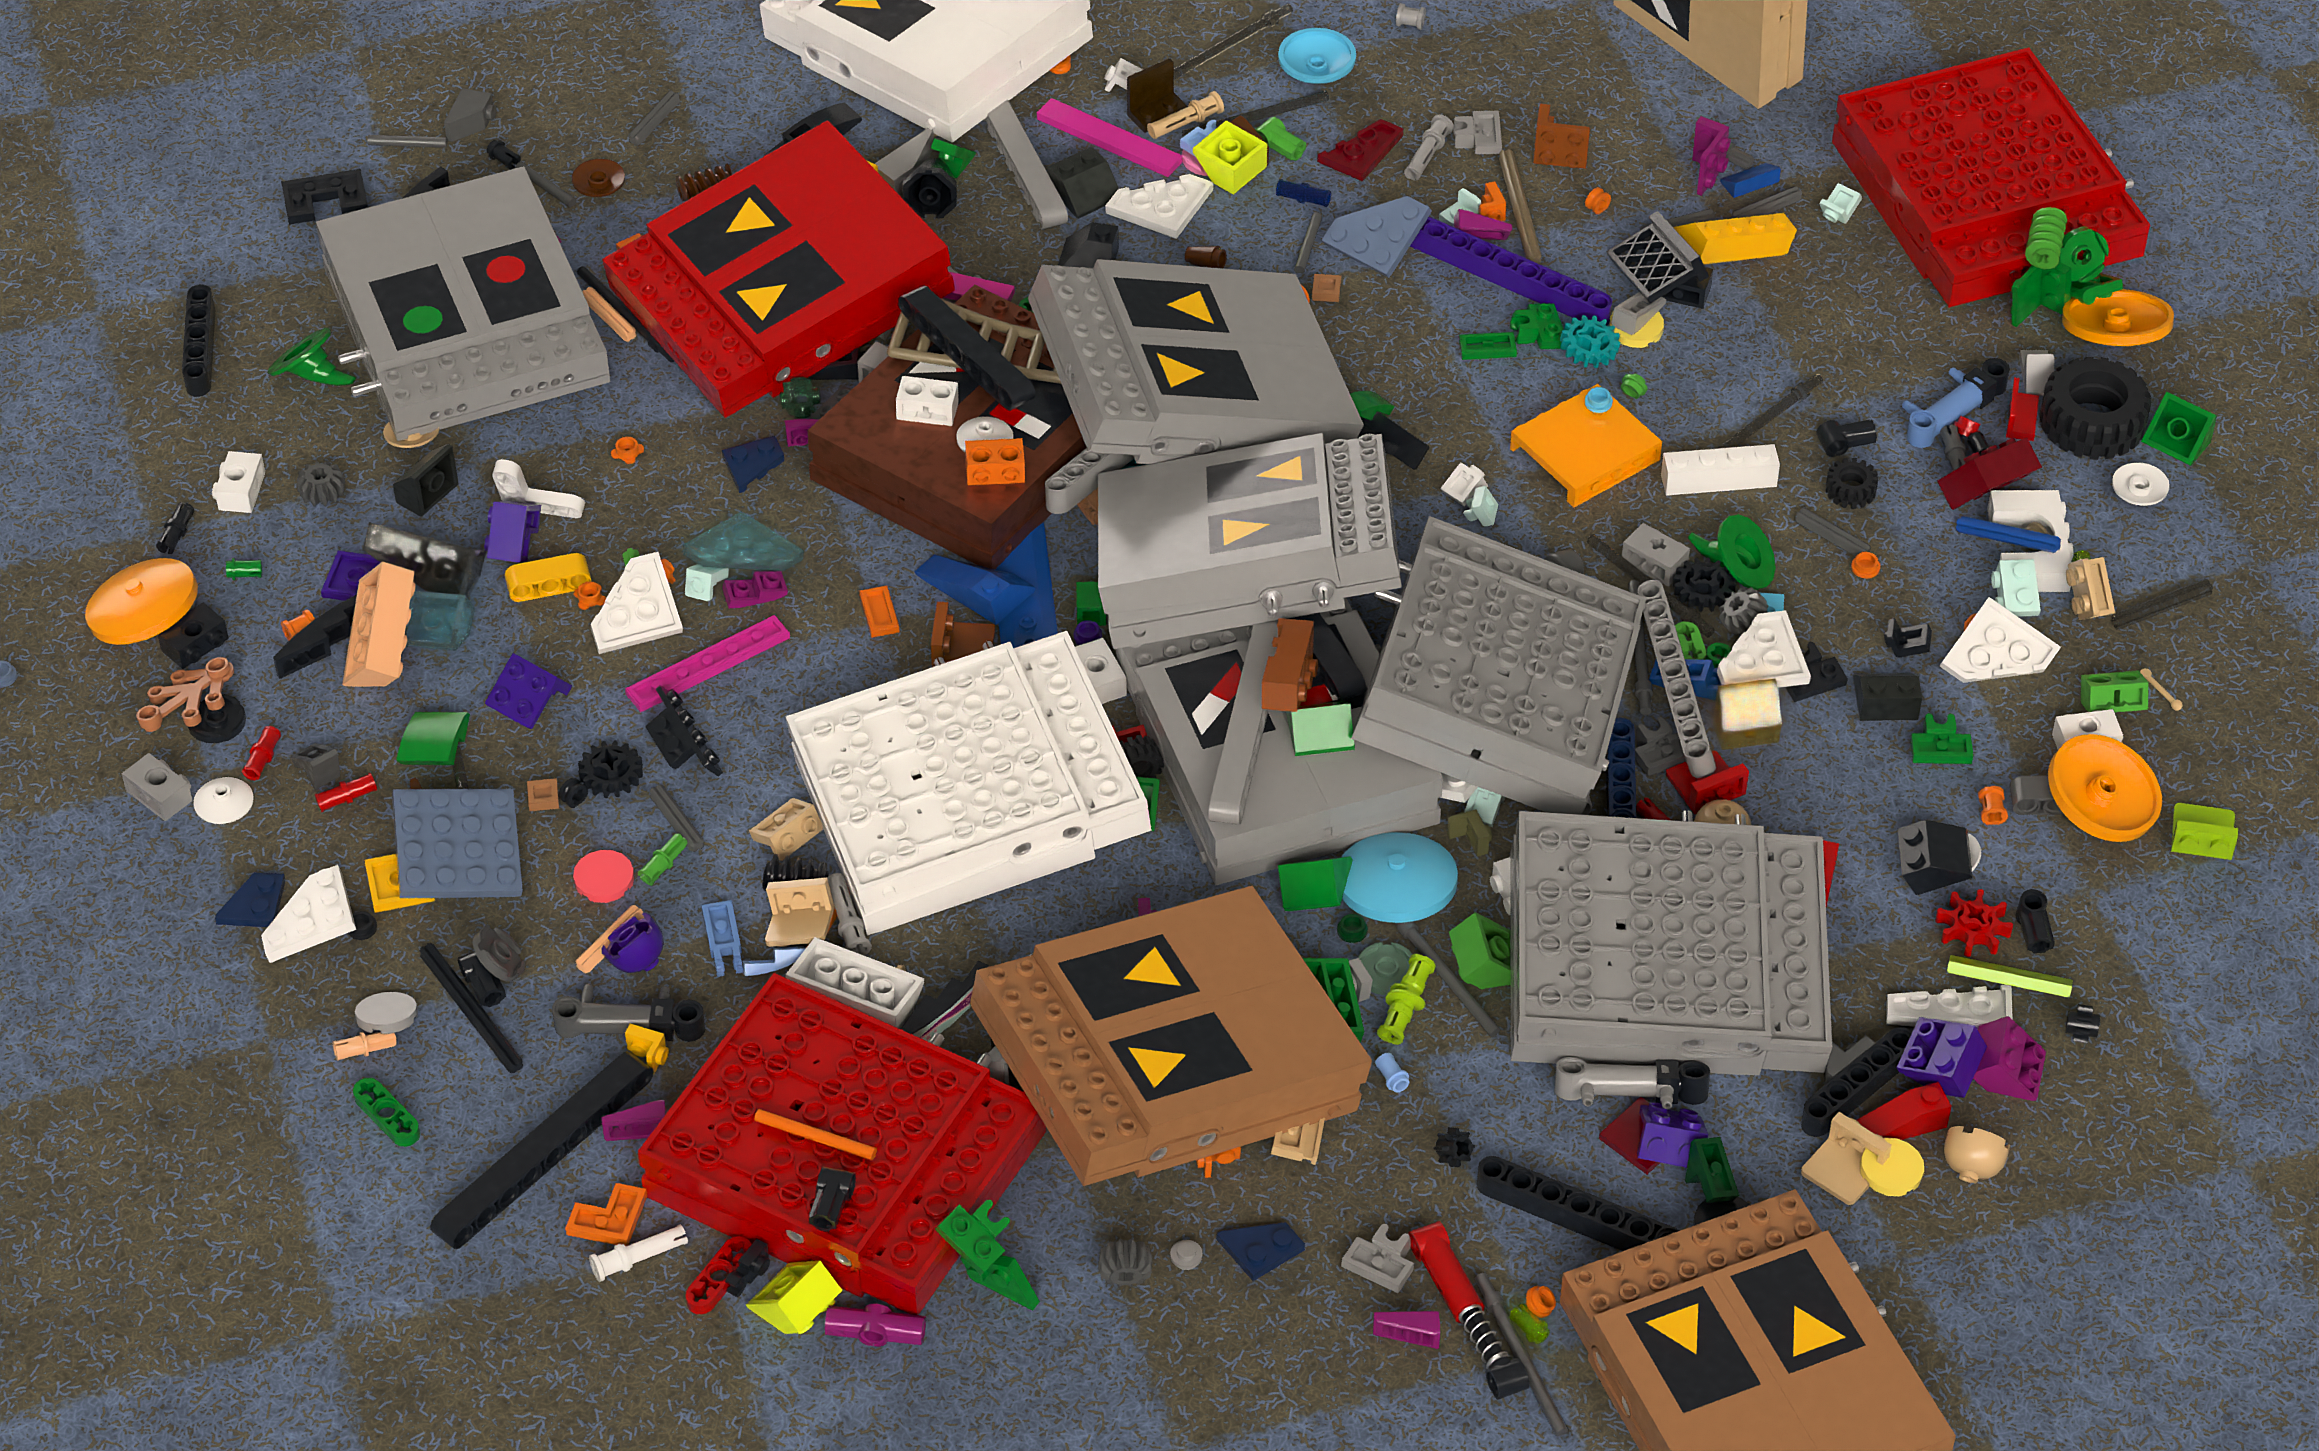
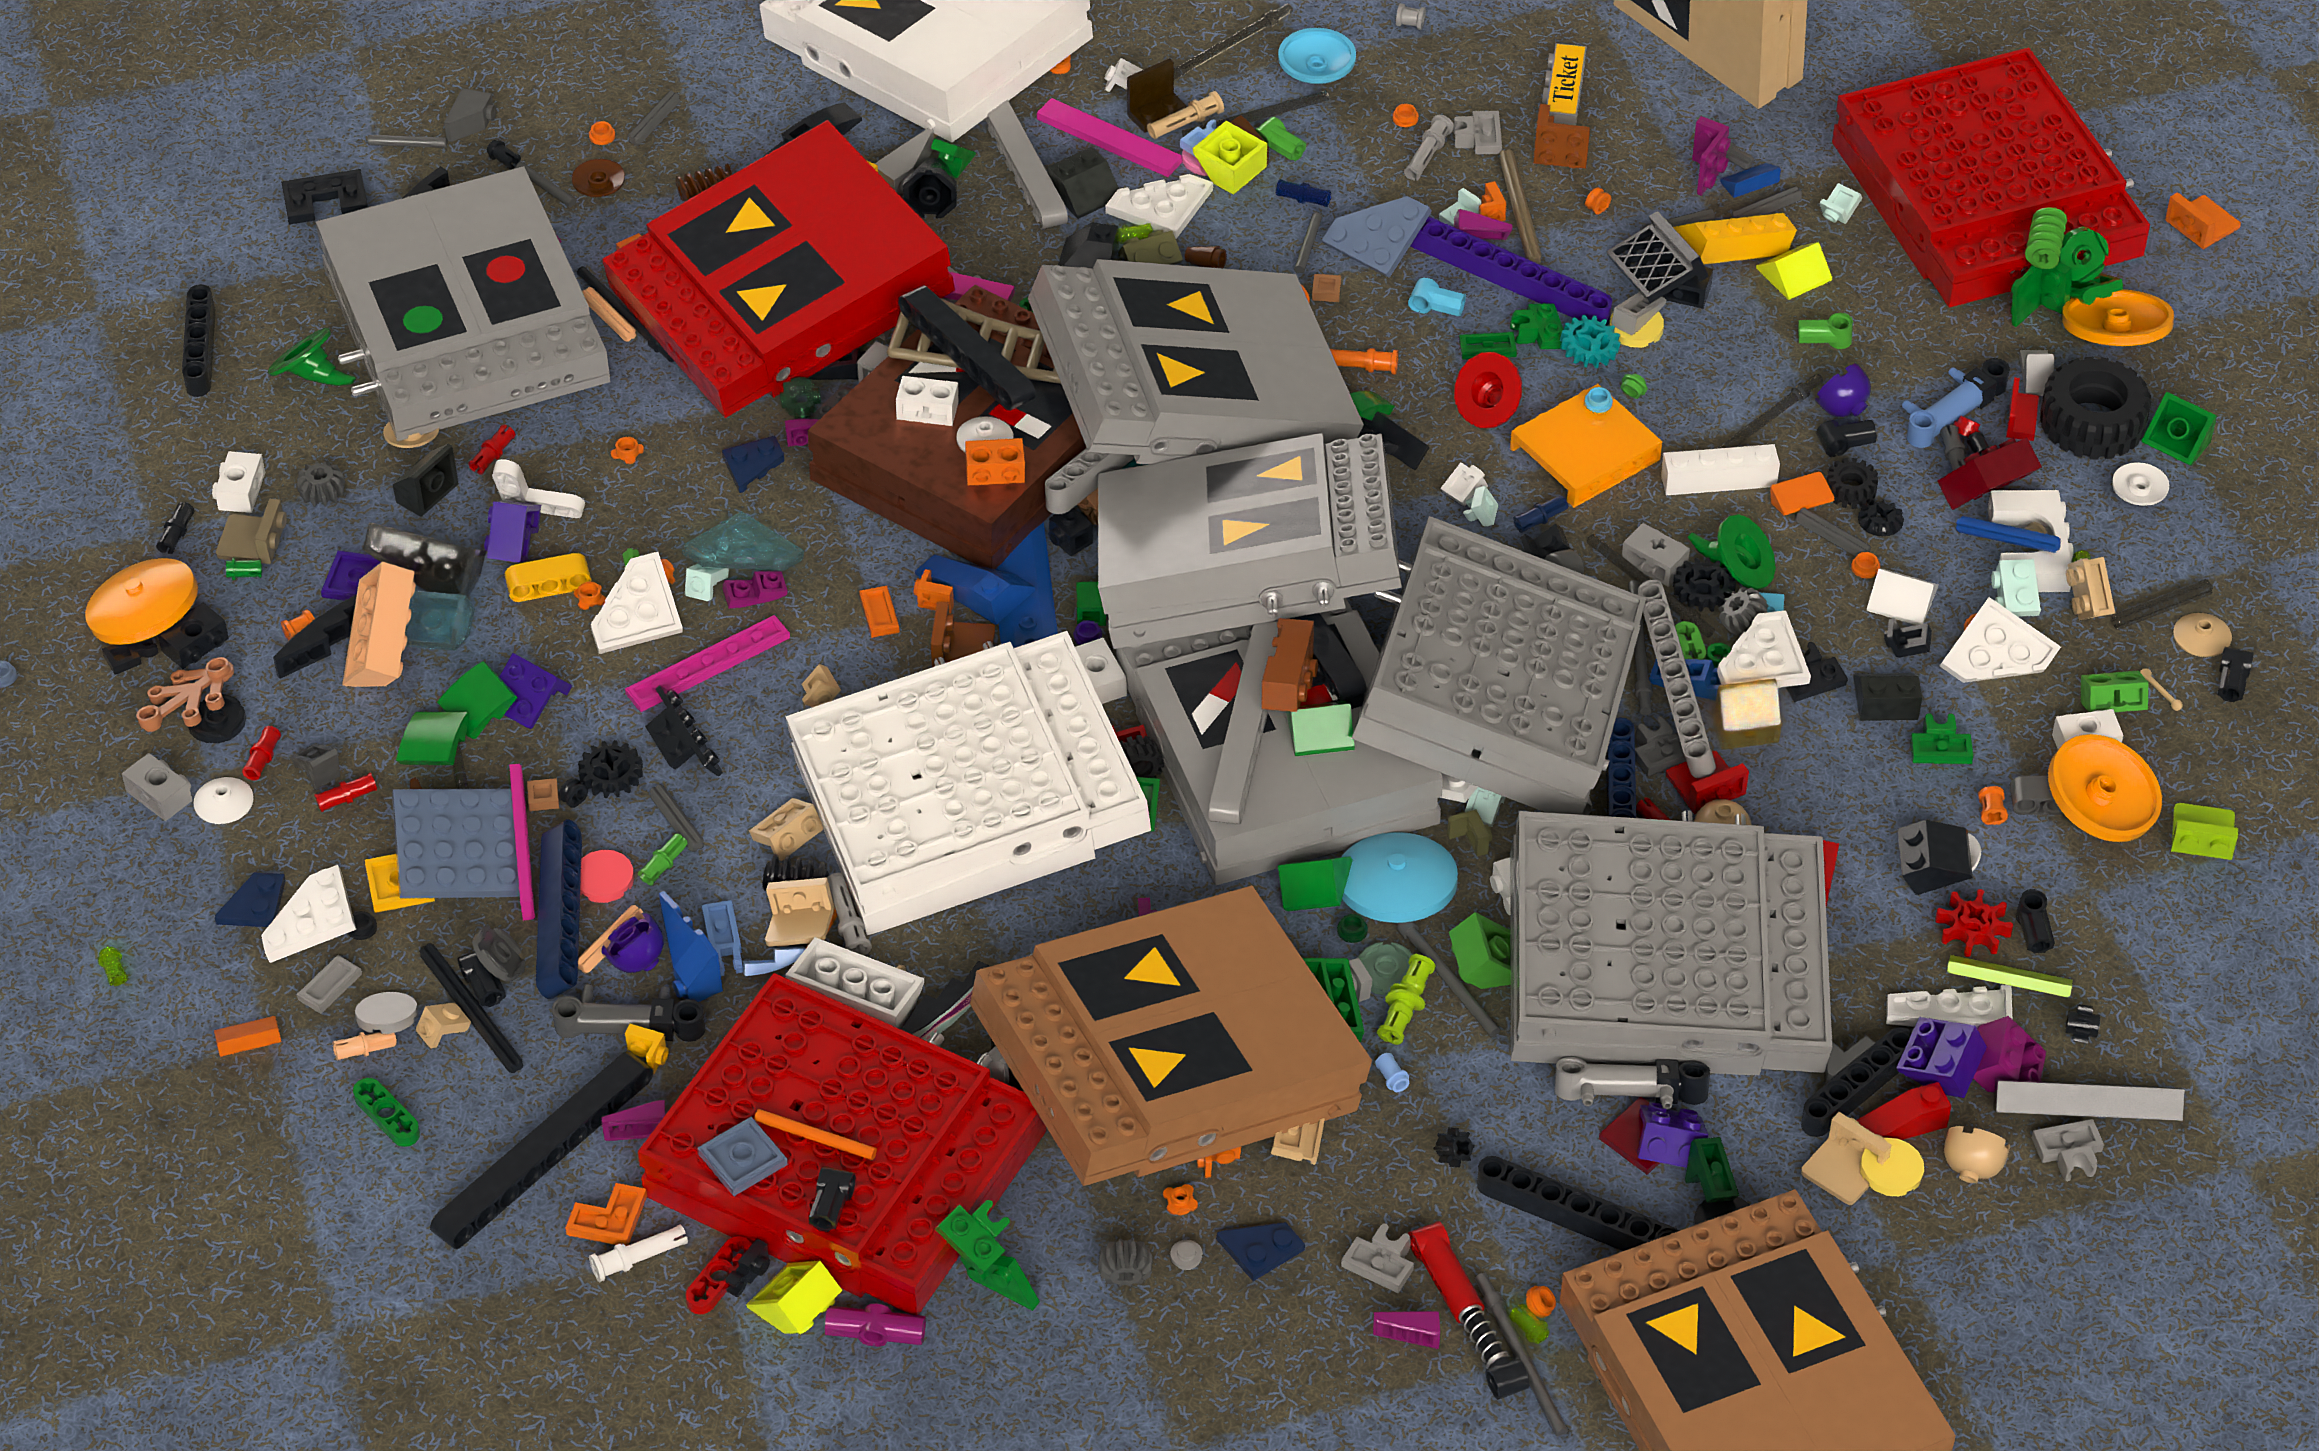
dark red wing [1317,119,1404,182] -> none
none -> clear neon green pin [98,947,128,987]
none -> black plate [102,637,159,675]
none -> orange slope [214,1016,282,1057]
none -> dark tan bracket [216,499,287,564]
none -> light grey tile [297,955,362,1014]
none -> tan bracket [416,1002,471,1048]
none -> green slope [437,661,517,739]
none -> red pin [468,424,516,475]
none -> dark pink tile [509,764,535,921]
none -> dark blue beam [536,819,582,999]
none -> orange plate [589,121,615,145]
none -> blue wedge [659,891,723,1002]
none -> sand blue tile [697,1117,788,1196]
none -> tan bracket [801,664,841,707]
none -> orange bracket [914,569,954,614]
none -> black brick [1048,507,1093,556]
none -> olive bracket [1118,230,1183,265]
none -> clear neon green pin [1119,223,1153,244]
none -> orange plate [1163,1184,1198,1215]
none -> orange pin [1330,348,1398,375]
none -> orange plate [1392,104,1419,127]
none -> medium azure piece [1408,278,1466,316]
none -> red piece [1454,352,1522,428]
none -> dark blue axle [1513,495,1568,533]
none -> black bracket [1520,524,1570,559]
none -> brick [1542,43,1587,125]
none -> neon yellow slope [1756,242,1832,300]
none -> orange slope [1770,471,1835,516]
none -> bright green piece [1798,313,1853,349]
none -> dark purple cylinder [1815,364,1871,417]
none -> black gear [1858,499,1904,536]
none -> white slope [1867,569,1939,625]
none -> slope [1993,1078,2185,1121]
none -> light grey plate [2031,1119,2104,1181]
none -> orange bracket [2165,192,2241,249]
none -> tan dish [2173,613,2232,657]
none -> black piece [2217,647,2254,702]

